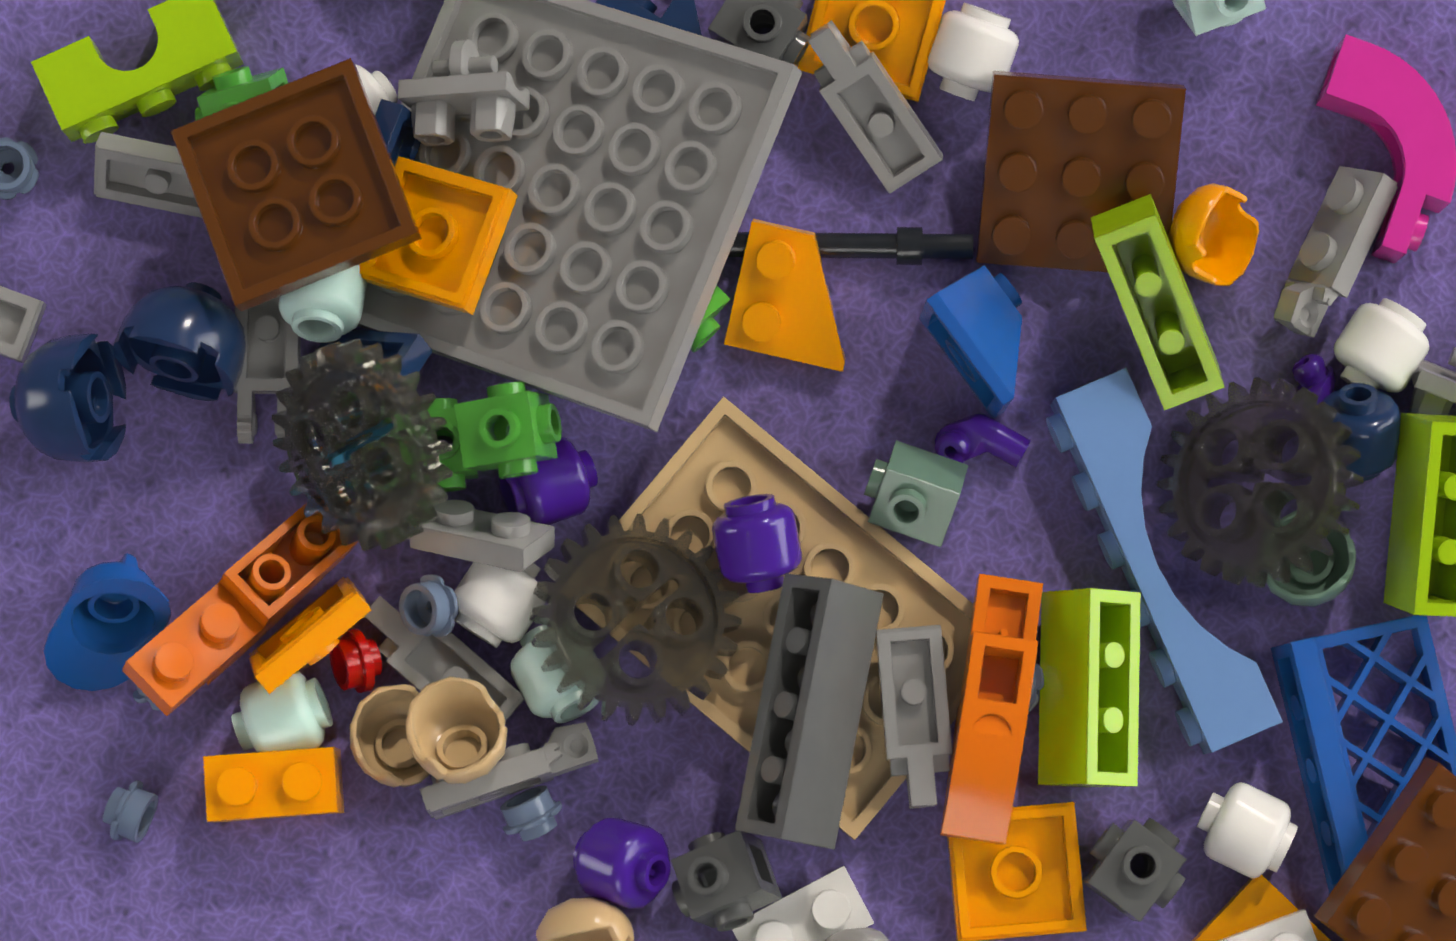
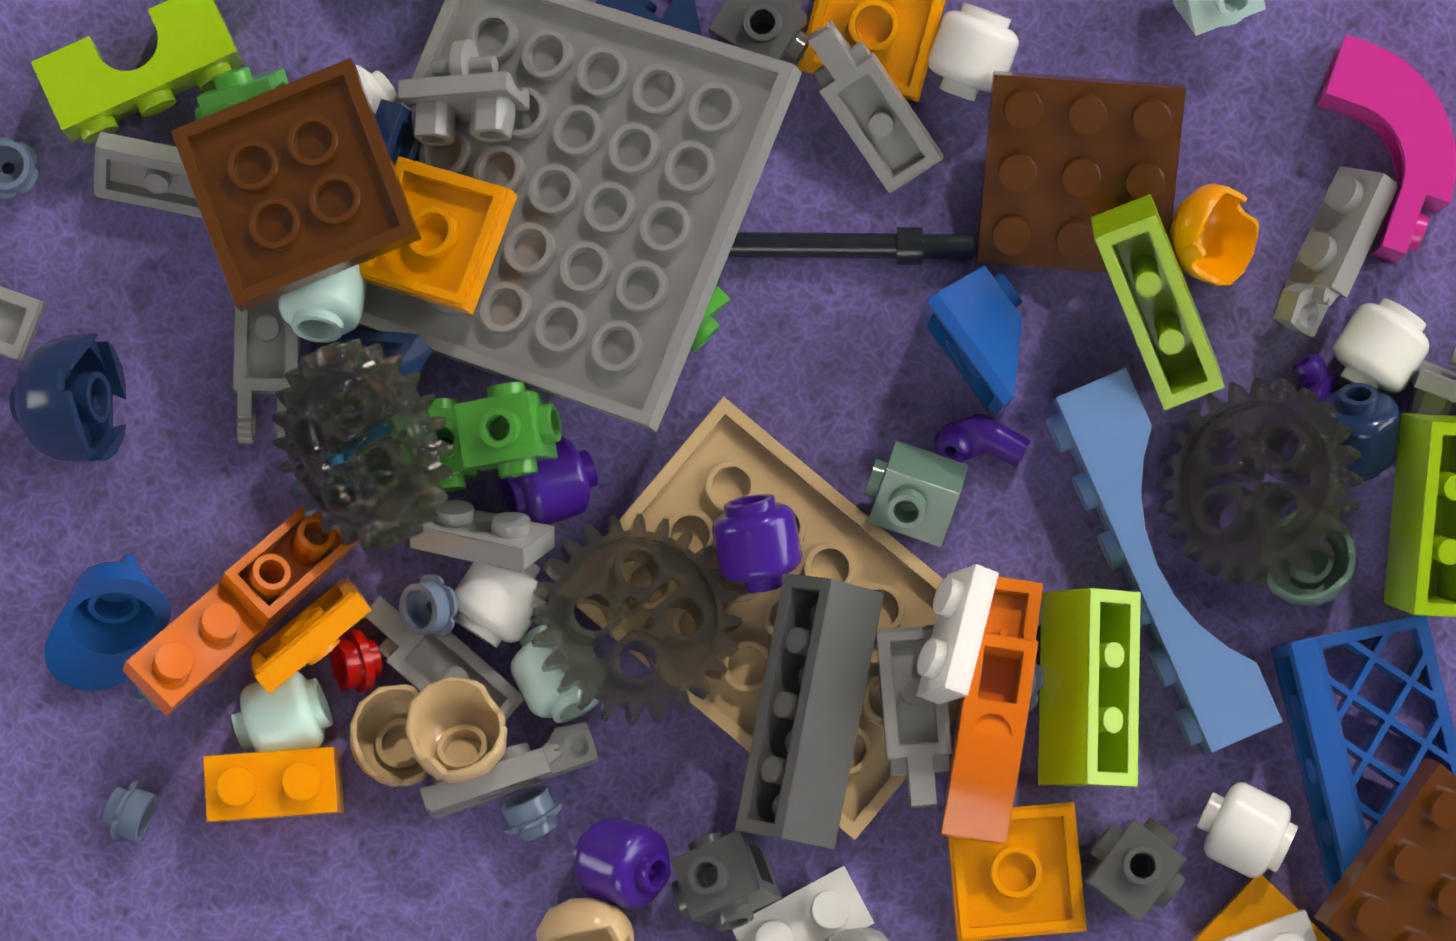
dark blue cylinder [113,282,246,401] -> none
light orange wing [724,219,845,372] -> none
none -> white plate [916,564,999,704]

